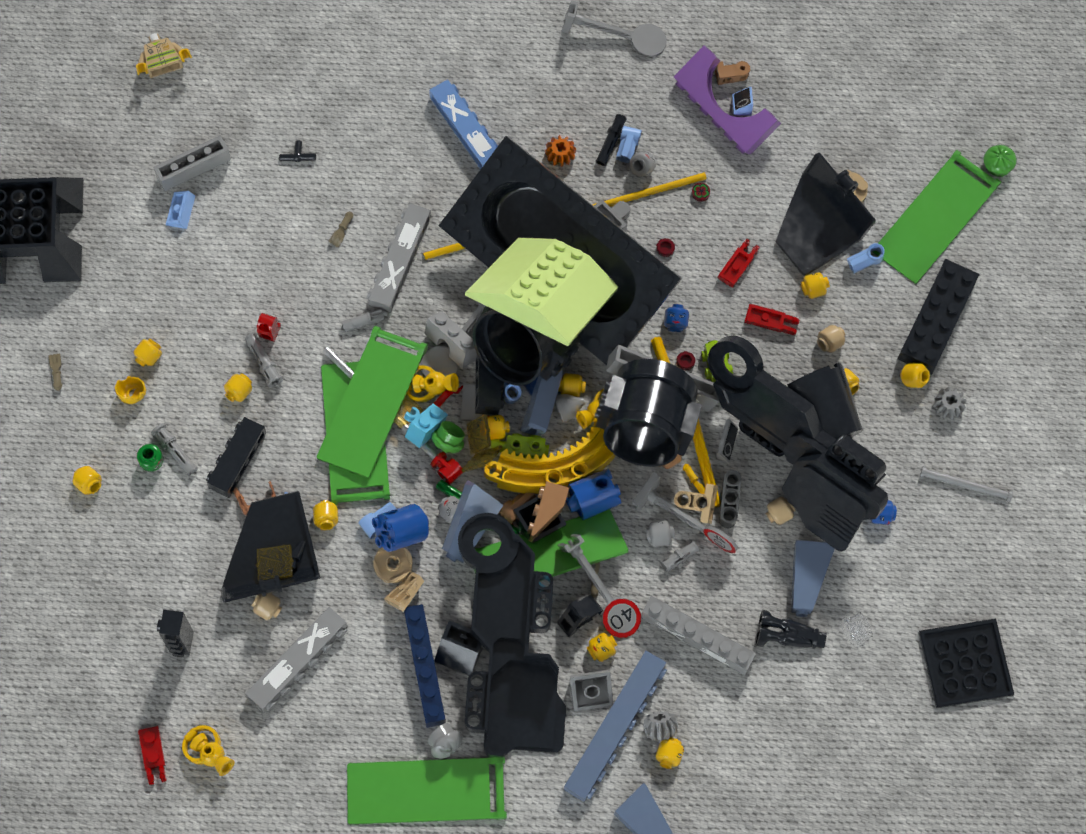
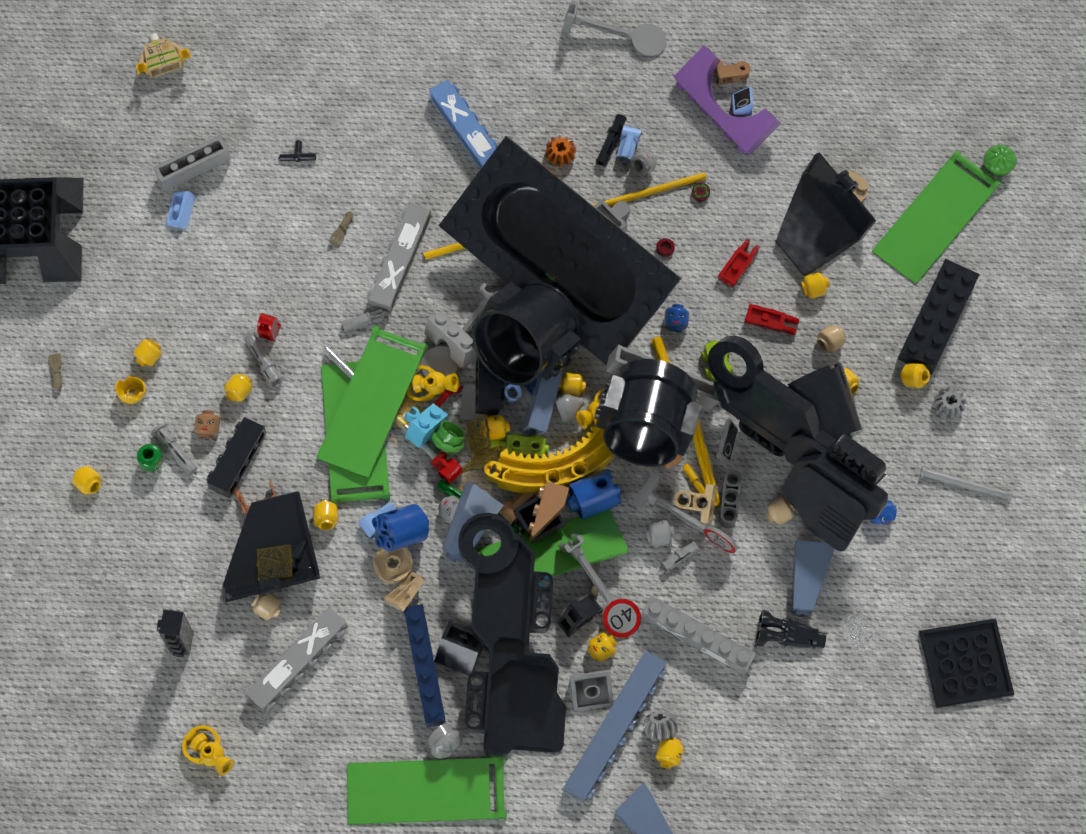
red hinge [138,726,167,785] -> none
yellowish green slope [465,238,618,346] -> none
dark red tile [676,351,695,371] -> none
light blue piece [847,243,884,274] -> none
none -> medium nougat head [194,410,220,439]

